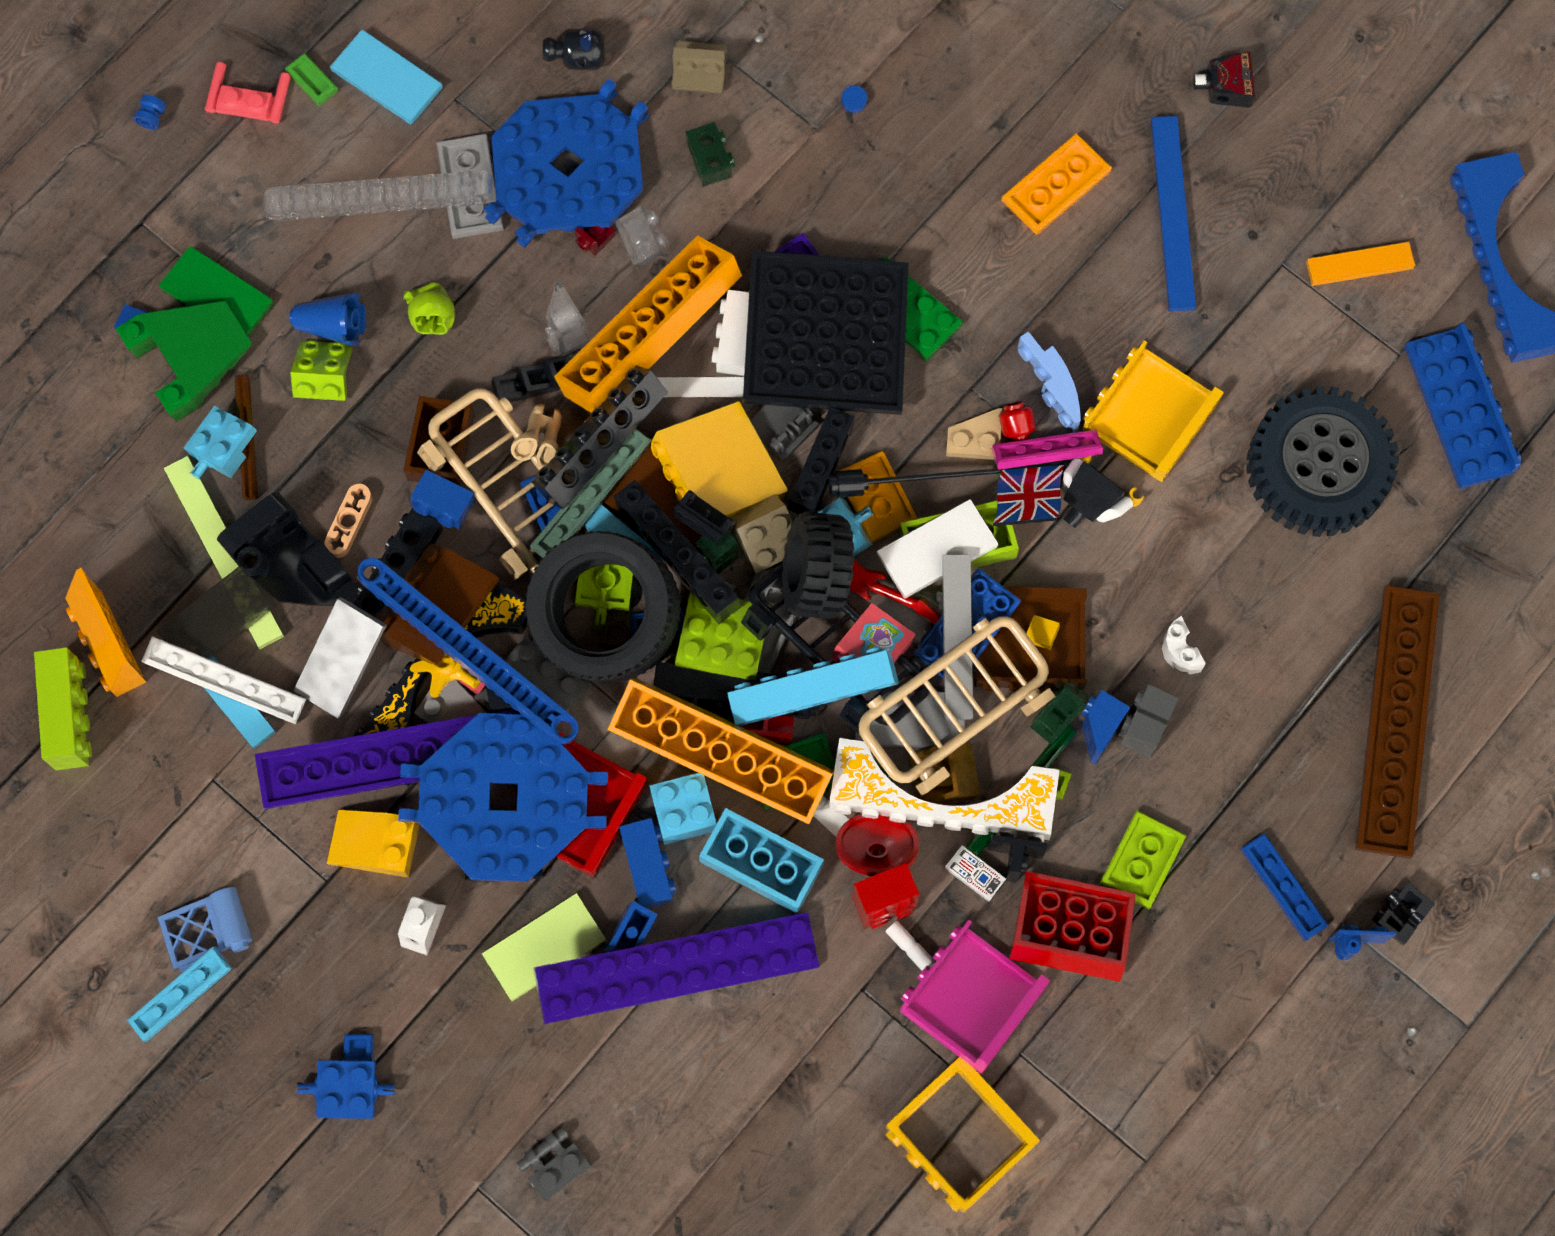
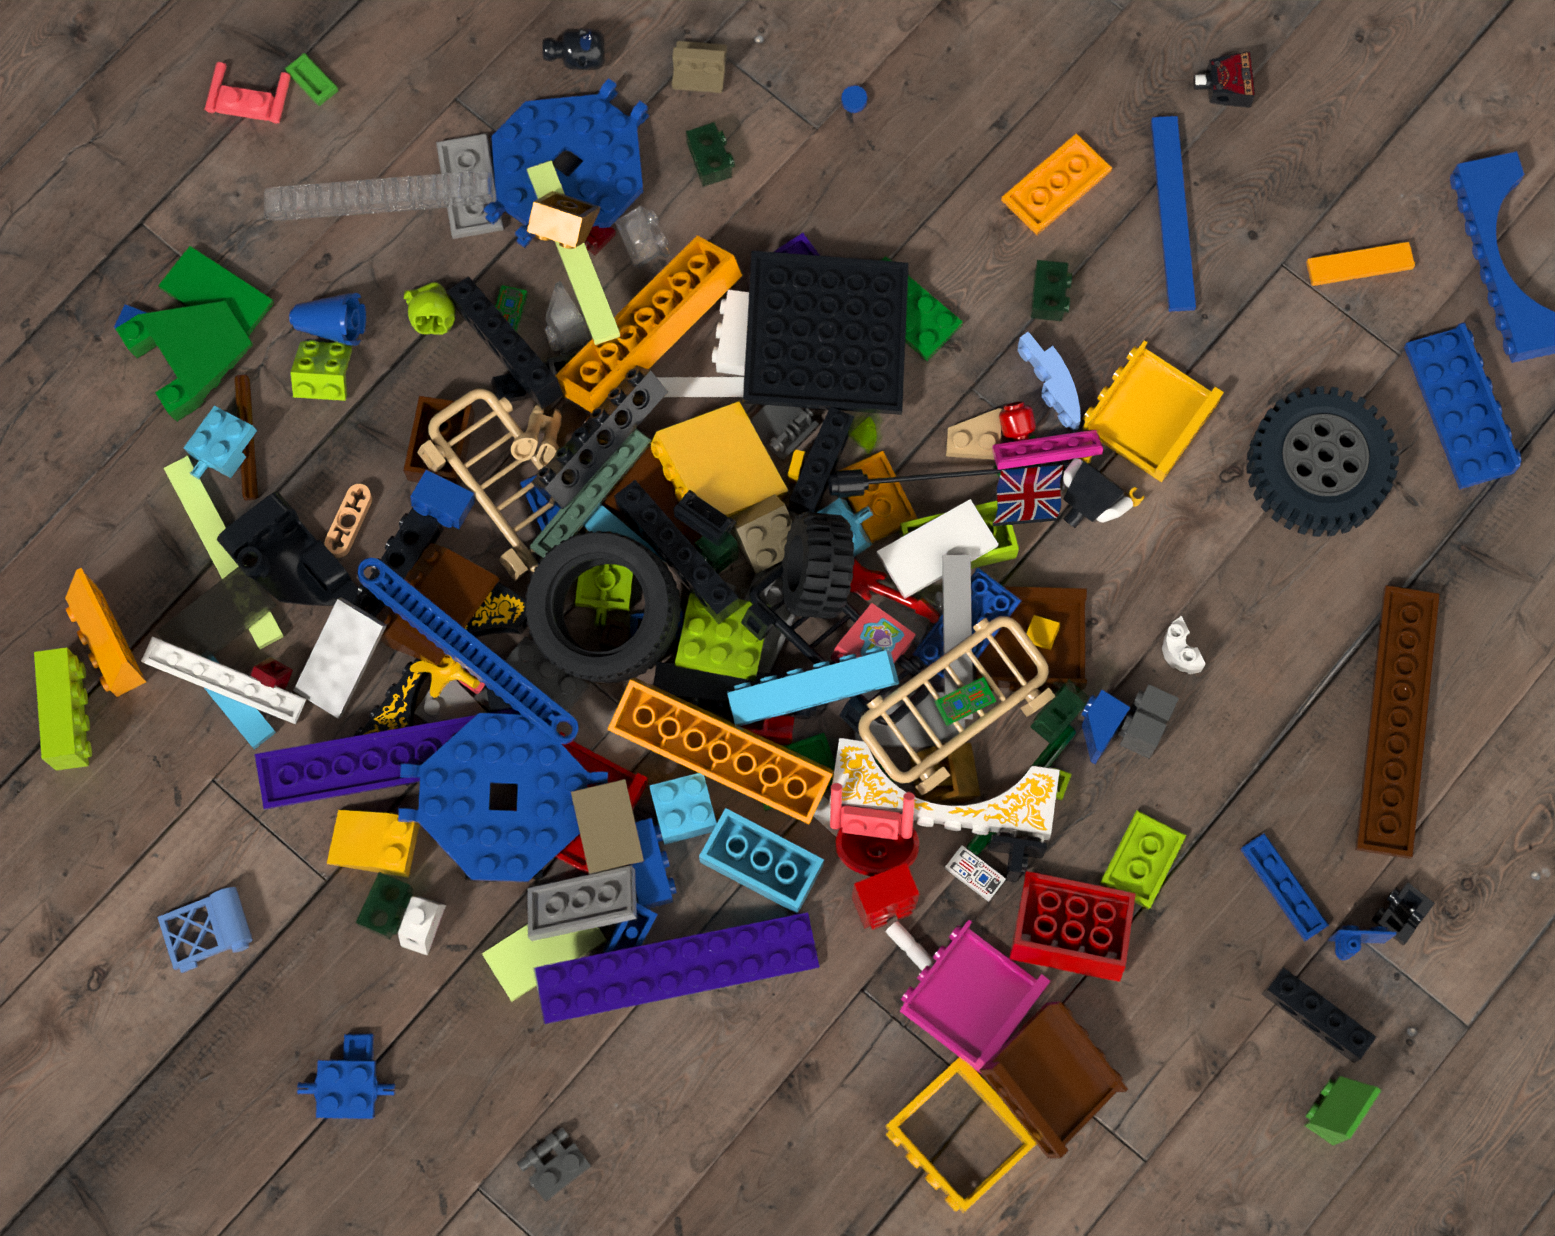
medium azure tile [127,947,233,1042] -> none
blue wheel [133,94,167,130] -> none
medium azure tile [330,30,443,125] -> none
none -> dark red bracket [251,657,293,690]
none -> clear green brick [355,872,414,940]
none -> black brick [447,276,564,410]
none -> green tile [495,285,528,331]
none -> yellowish green tile [527,161,620,345]
none -> slope [527,191,600,249]
none -> light grey tile [528,865,637,941]
none -> dark tan tile [571,780,644,874]
none -> yellow tile [788,450,805,484]
none -> coral plate [830,783,915,840]
none -> clear neon green tile [850,416,877,454]
none -> green tile [934,677,996,726]
none -> reddish brown panel [979,1001,1128,1159]
none -> clear green brick [1030,260,1072,321]
none -> black brick [1262,967,1376,1063]
none -> bright green slope [1305,1076,1381,1146]

